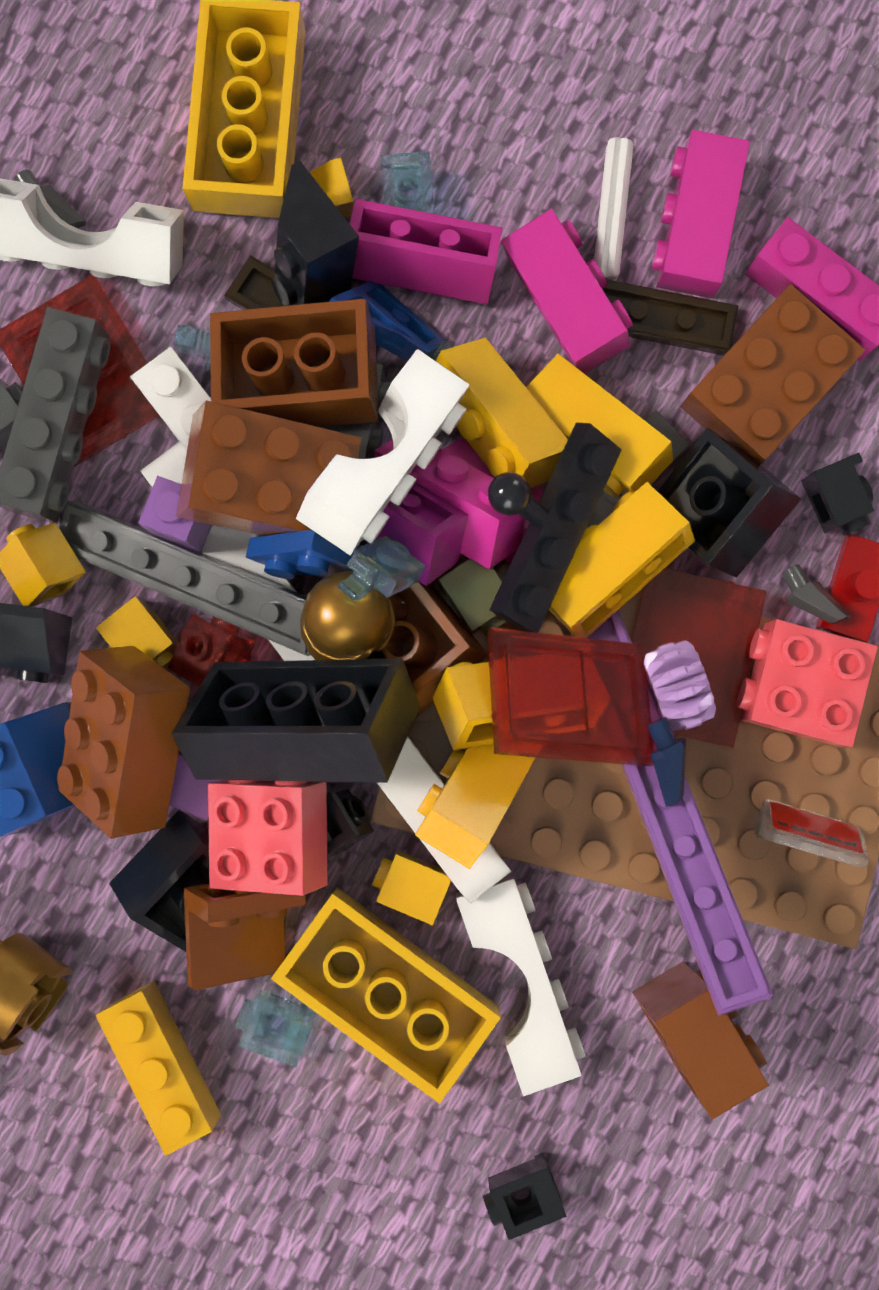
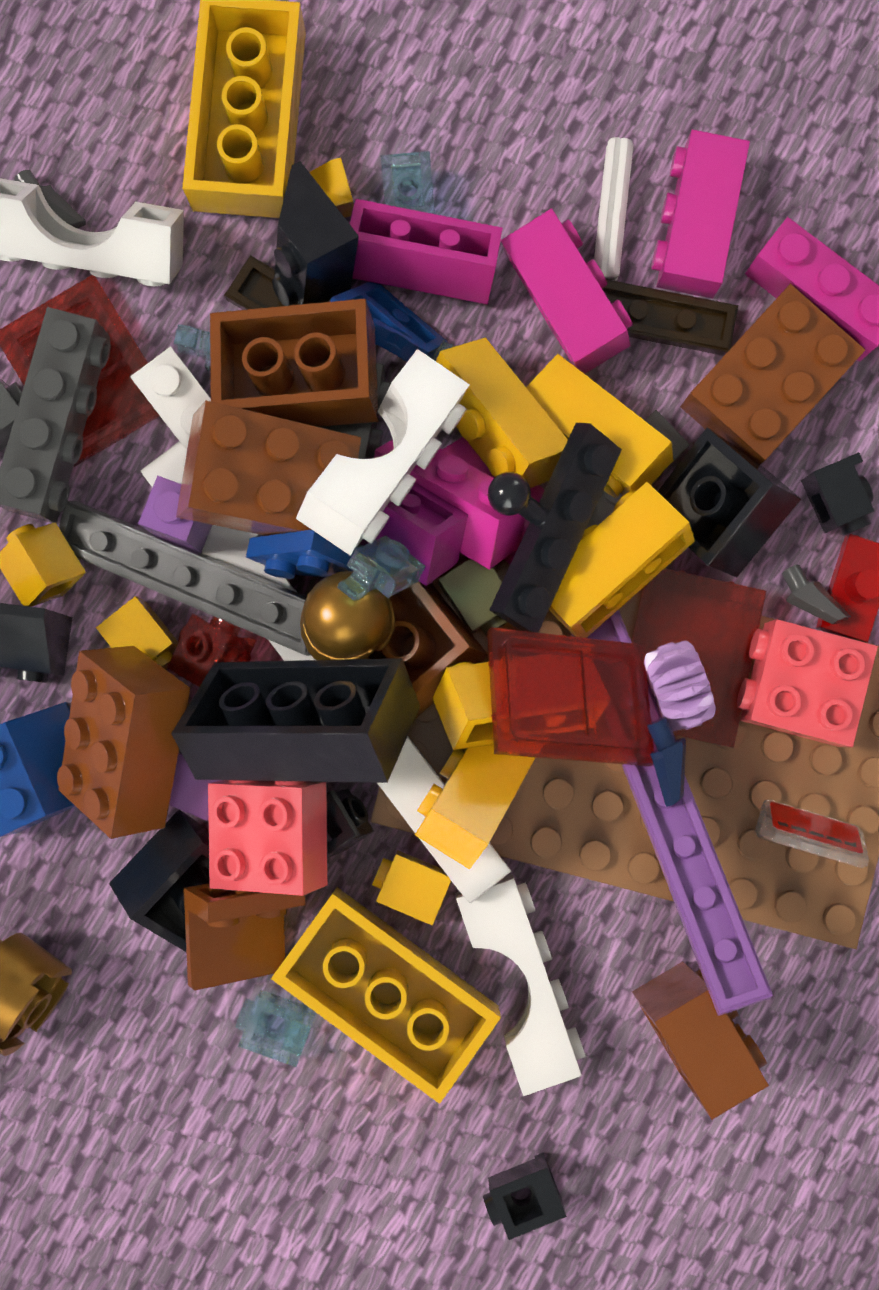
yellow brick [95,981,221,1156] -> none

